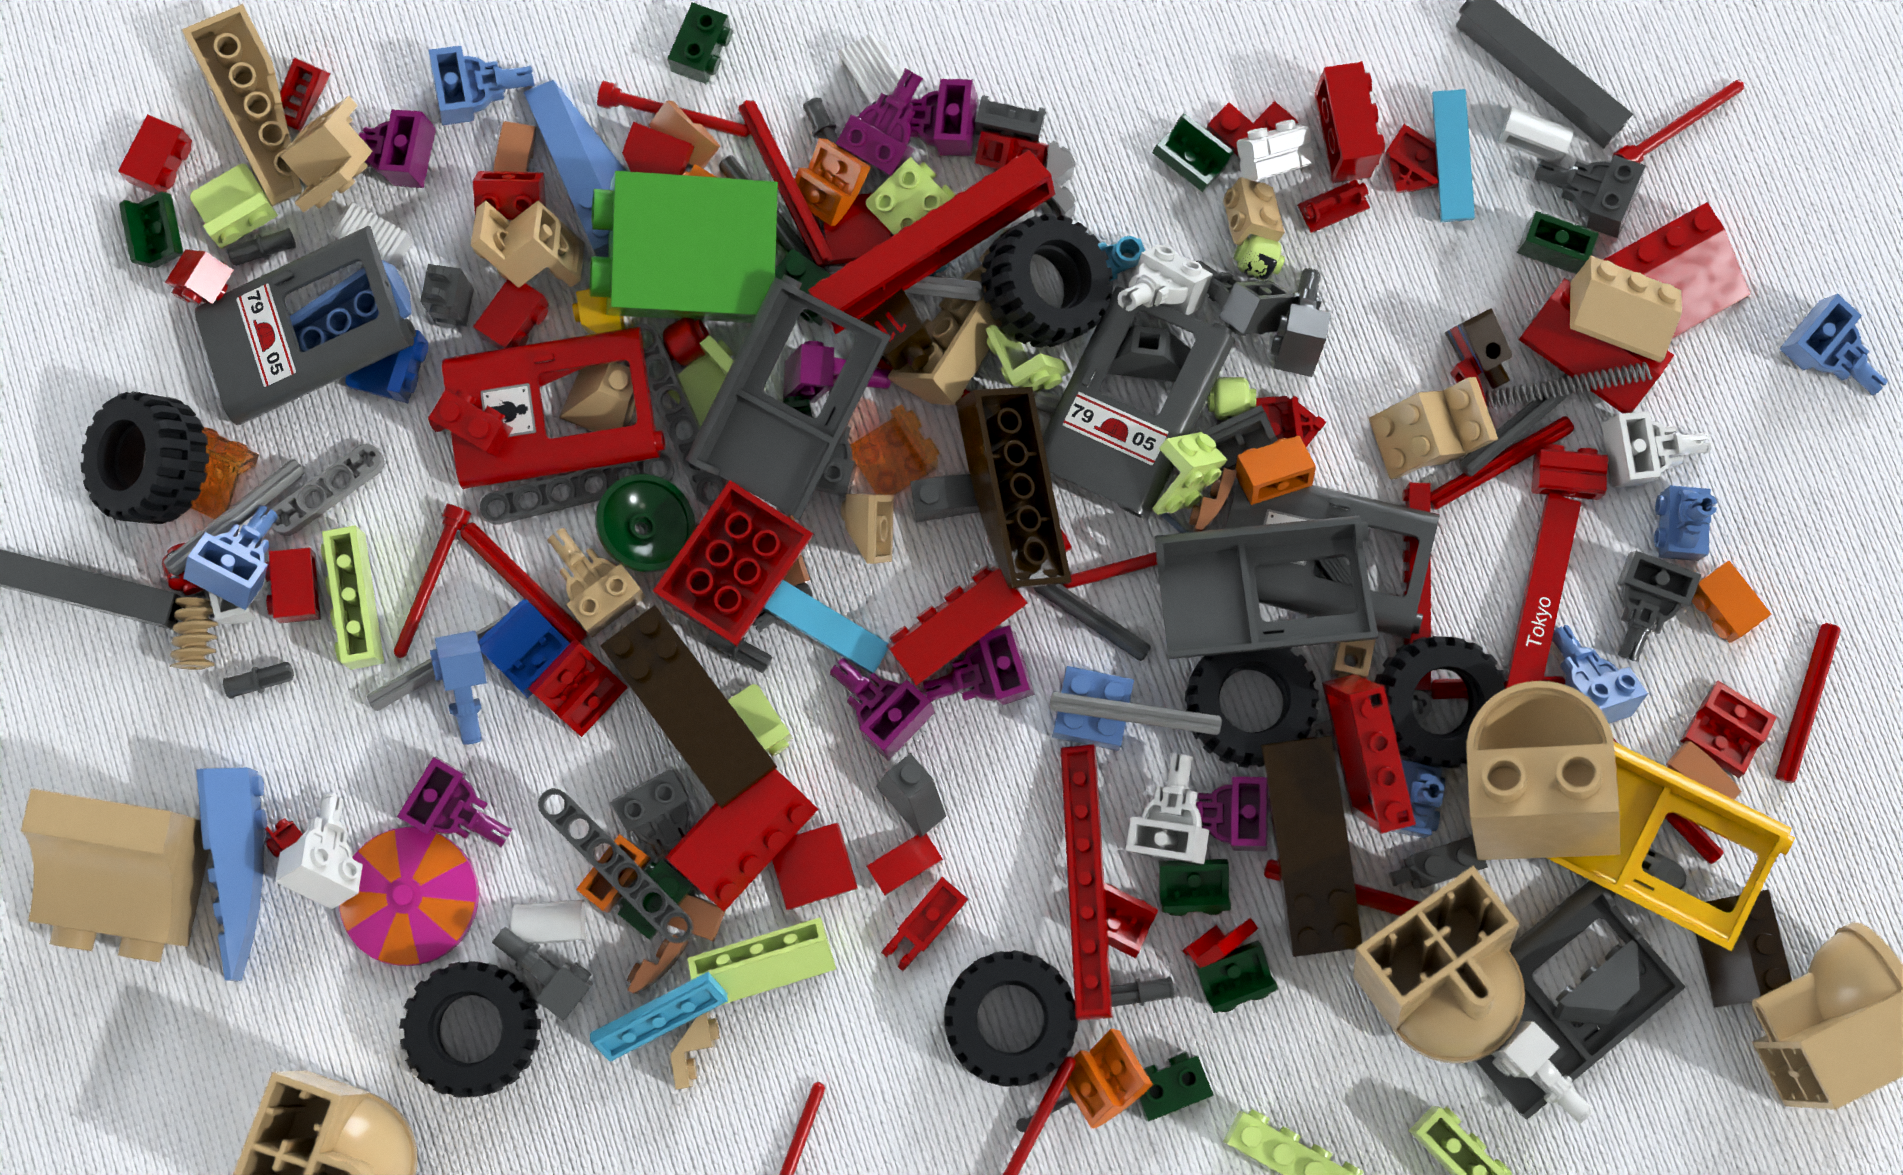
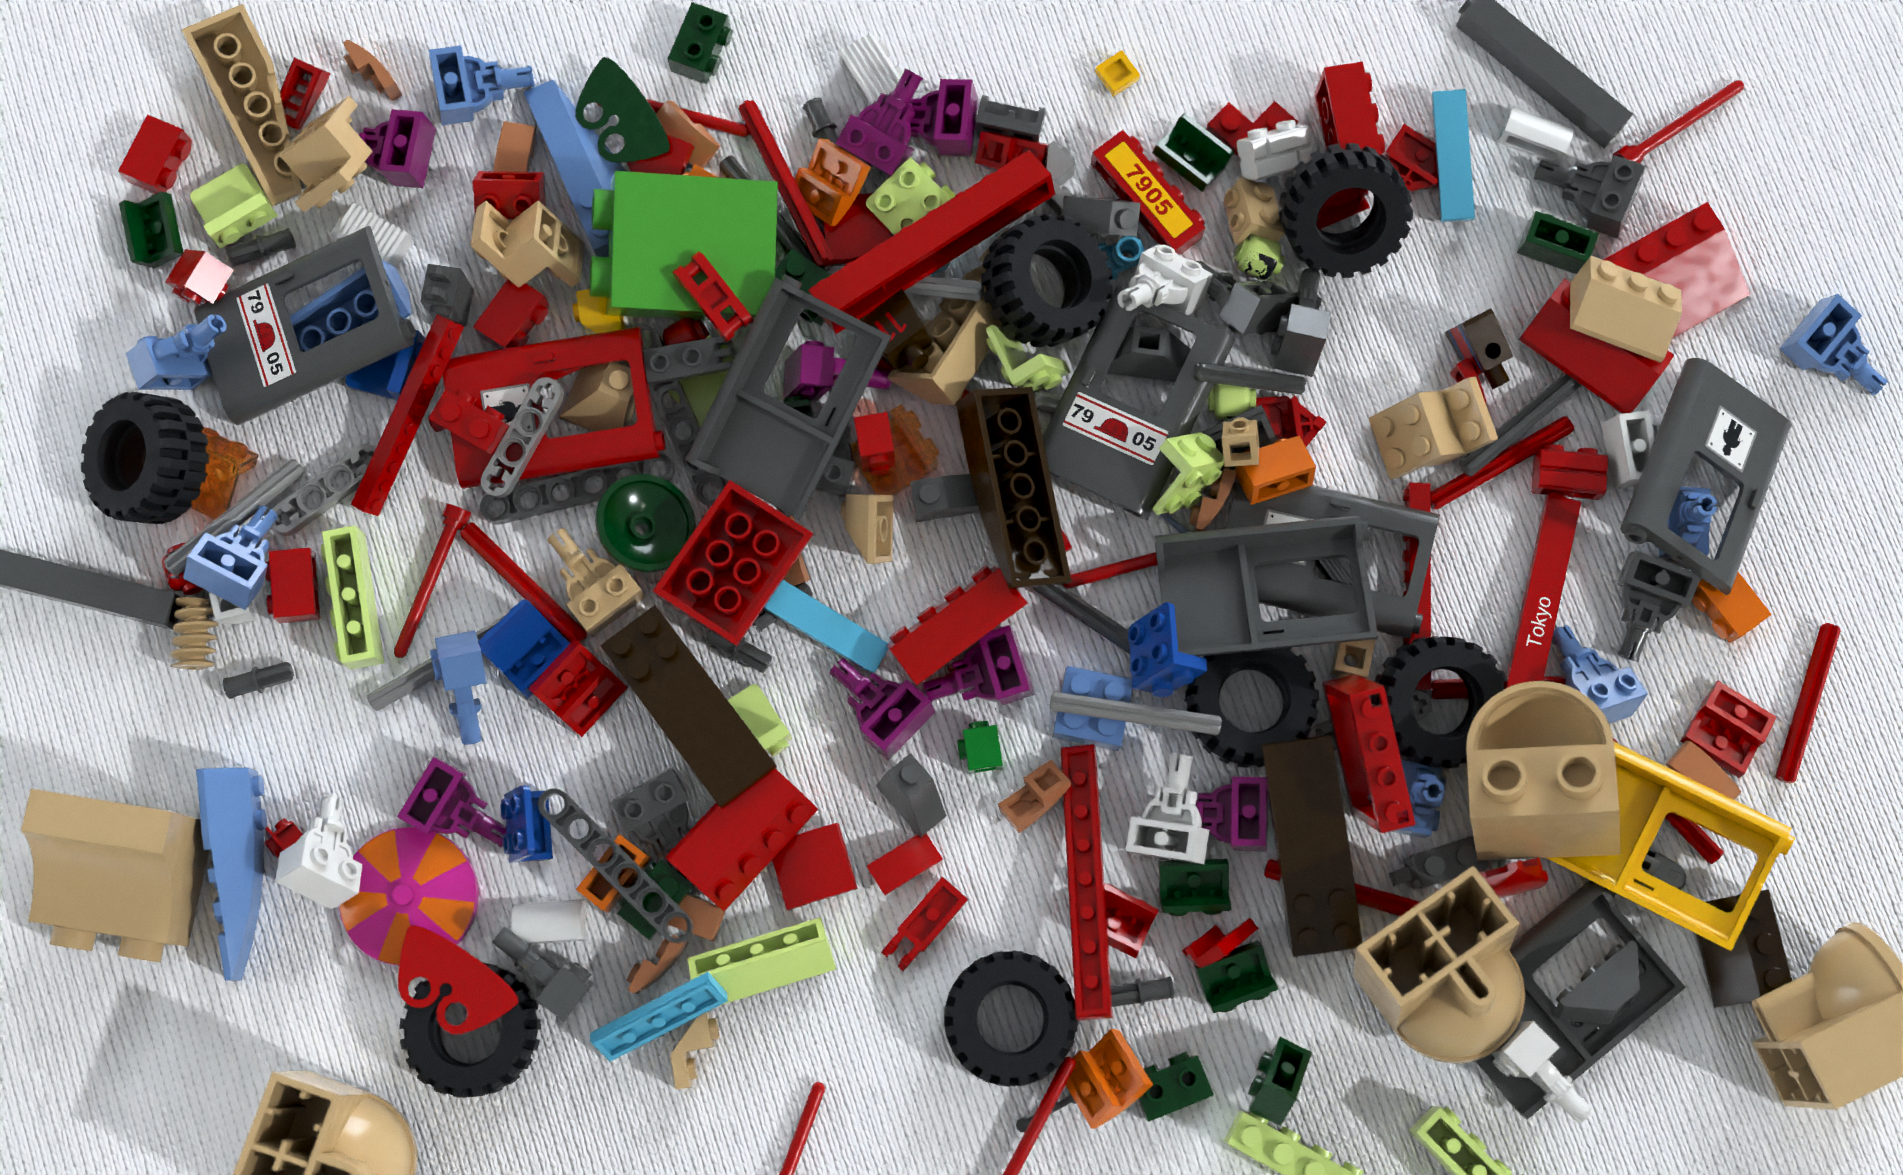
light grey piece [1486,362,1652,409] -> none
none -> medium blue brick [126,314,227,390]
none -> nougat slope [342,40,403,101]
none -> red piece [351,314,464,516]
none -> red piece [398,925,519,1034]
none -> light grey beam [481,377,564,498]
none -> blue bracket [500,785,553,863]
none -> dark green piece [575,57,670,163]
none -> dark grey hinge [643,336,735,385]
none -> red plate [672,251,753,342]
none -> red brick [854,412,896,475]
none -> green brick [957,721,1003,774]
none -> nougat slope [998,760,1071,833]
none -> dark grey slope [1062,196,1141,236]
none -> brick [1091,130,1206,255]
none -> yellow plate [1095,50,1140,97]
none -> blue bracket [1128,602,1207,697]
none -> dark grey axle [1193,362,1307,395]
none -> tan brick [1222,417,1259,467]
none -> dark green brick [1248,1037,1312,1126]
none -> black tyre [1279,143,1413,278]
none -> red slope [1480,857,1549,898]
none -> dark grey piece [1620,358,1791,595]

